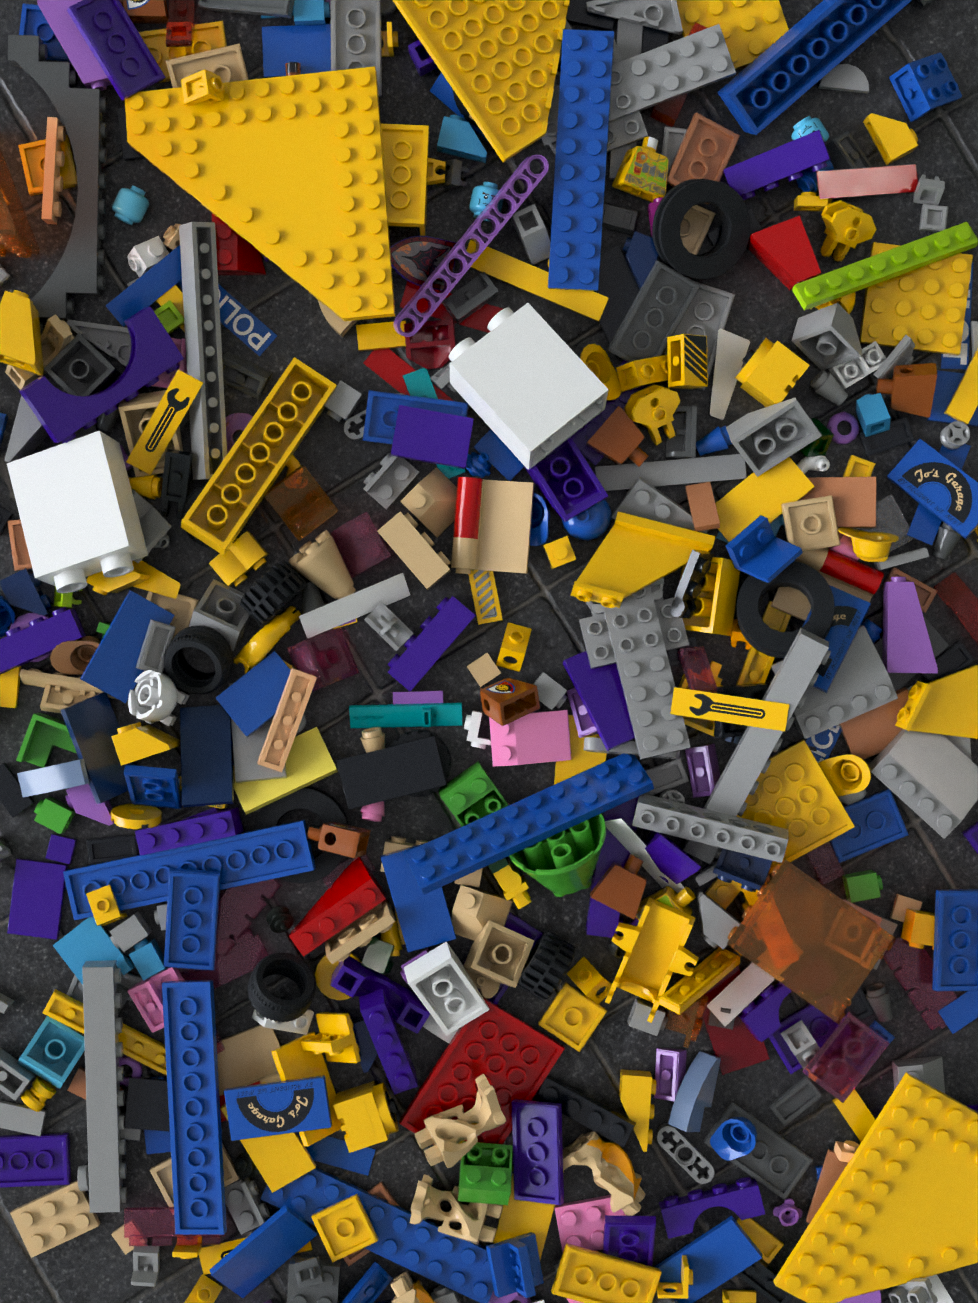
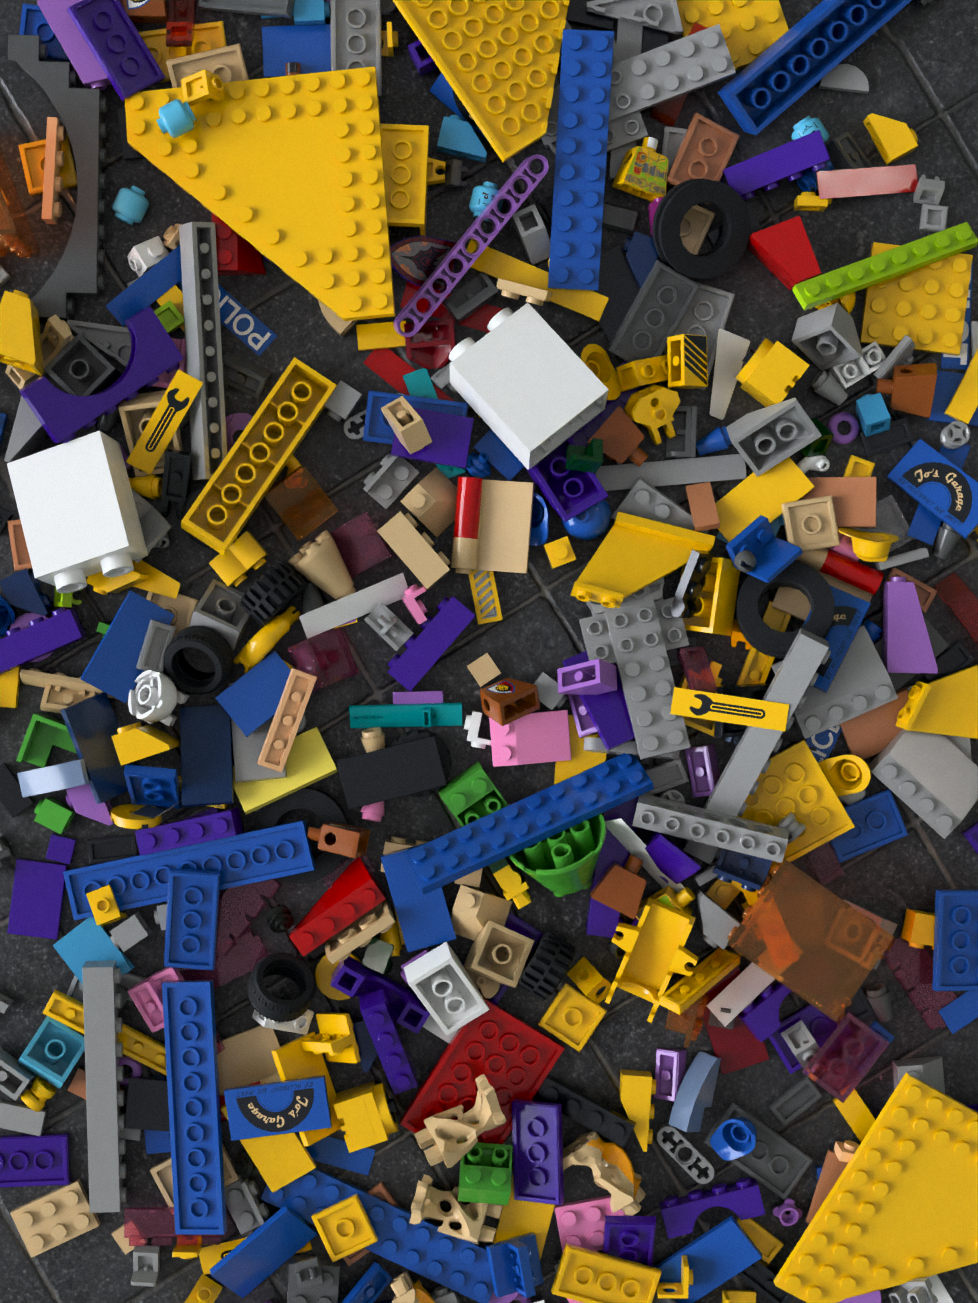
medium nougat piece [50,636,101,675] -> none
light grey tile [77,1165,89,1191] -> none
dark azure brick [129,938,166,981] -> none
yellow bracket [496,622,532,672] -> none
light grey brick [627,998,668,1036] -> none
yellow hinge [820,200,876,262] -> none
bright green brick [842,870,883,903] -> none
blue bracket [889,52,962,122] -> none
tan tile [890,894,922,922] -> none
none -> dark grey sticker [132,800,182,818]
none -> medium azure head [156,99,196,138]
none -> tan slope [381,396,432,455]
none -> bright pink bracket [401,584,428,625]
none -> tan tile [496,278,553,306]
none -> medium lavender slope [557,659,617,695]
none -> dark green panel [566,438,603,473]
none -> dark grey hinge [734,550,757,573]
none -> light grey wheel [776,812,806,844]

